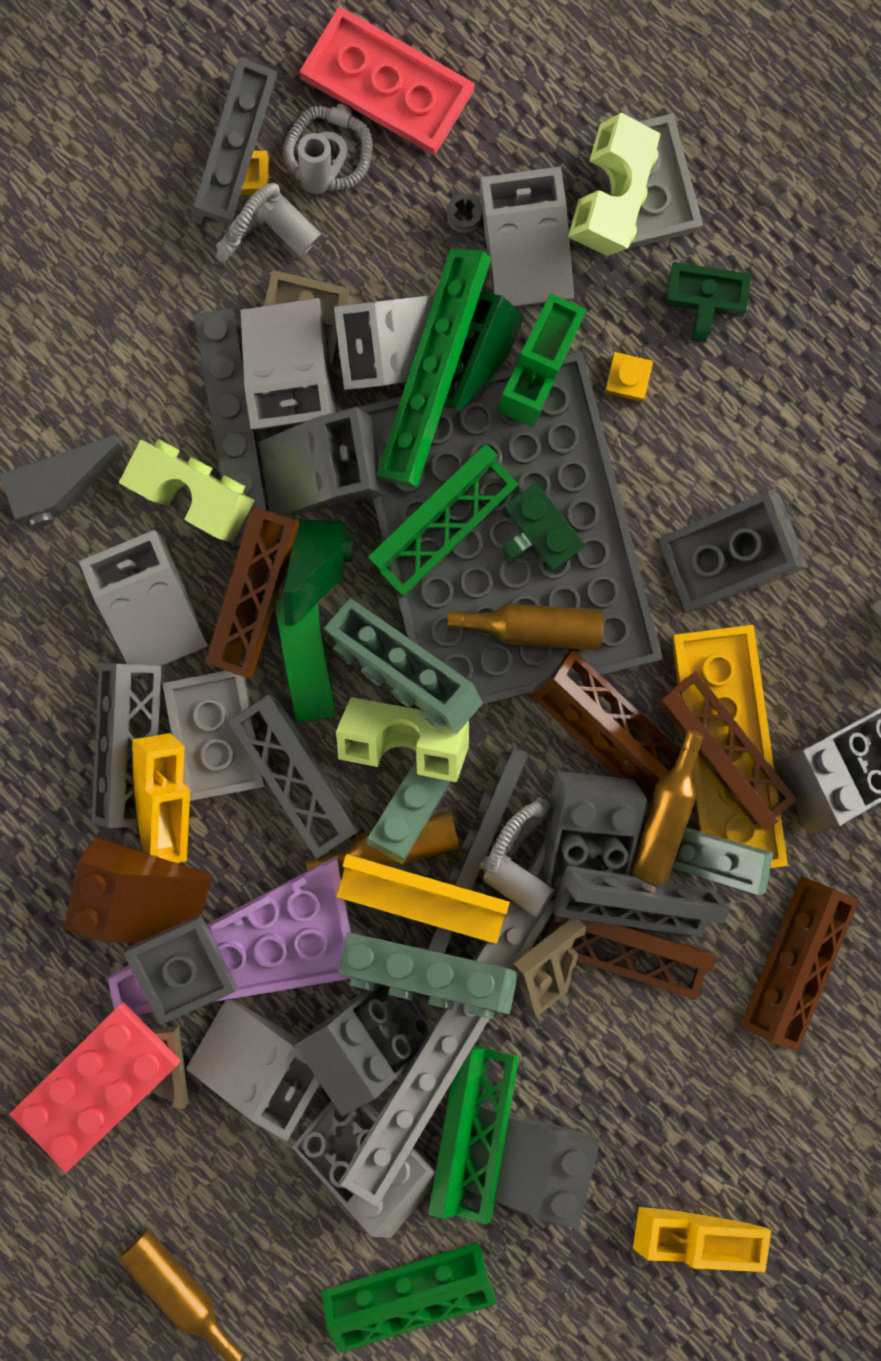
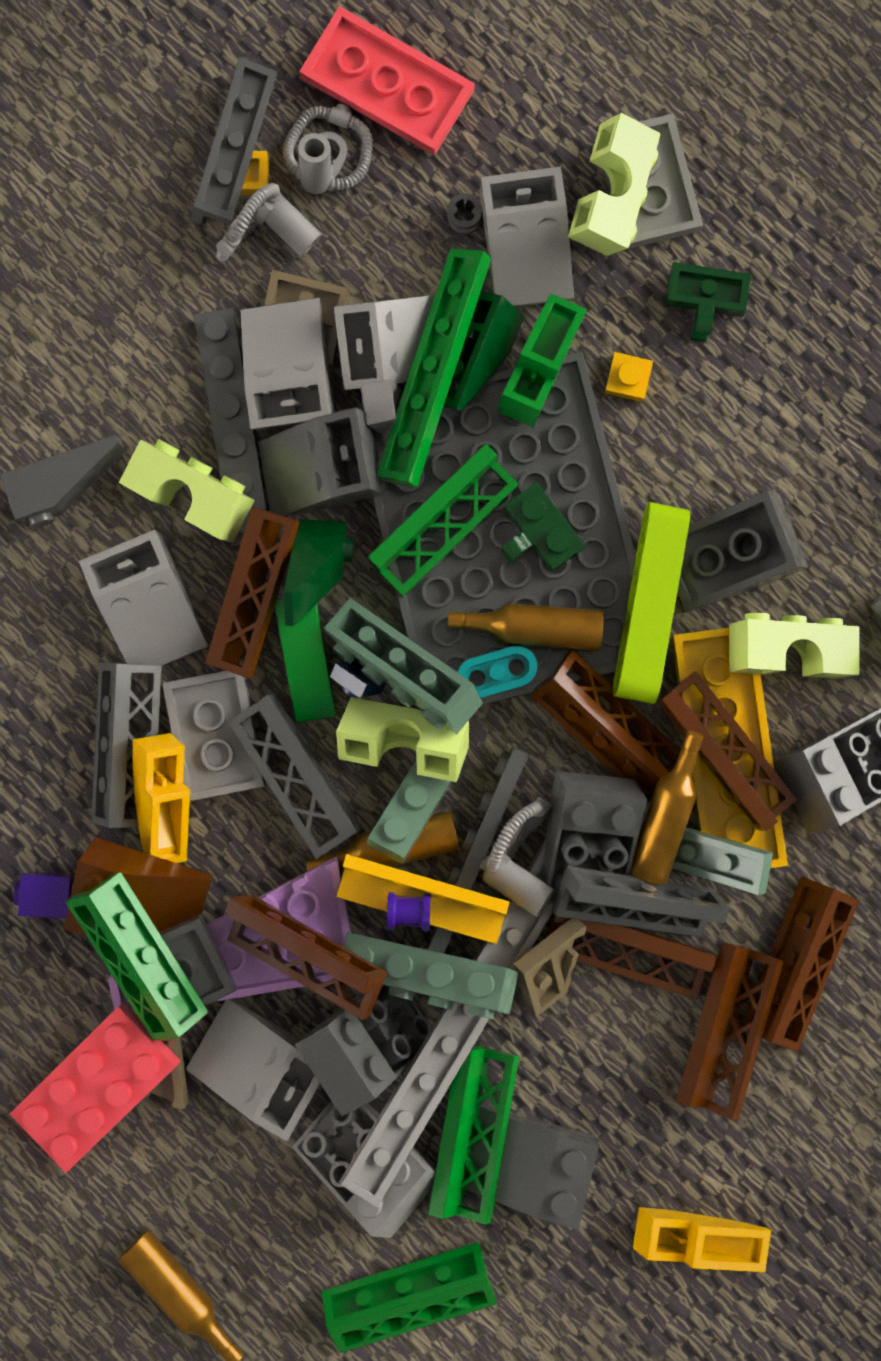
none -> dark purple brick [13,872,75,919]
none -> green fence [65,872,208,1041]
none -> reddish brown fence [224,894,388,1020]
none -> dark blue plate [330,661,386,699]
none -> light grey slope [361,379,401,433]
none -> dark purple bush [387,892,431,931]
none -> teal plate [458,646,537,698]
none -> lime beam [613,502,690,704]
none -> reddish brown fence [676,942,784,1121]
none -> yellowish green arch [729,613,859,679]

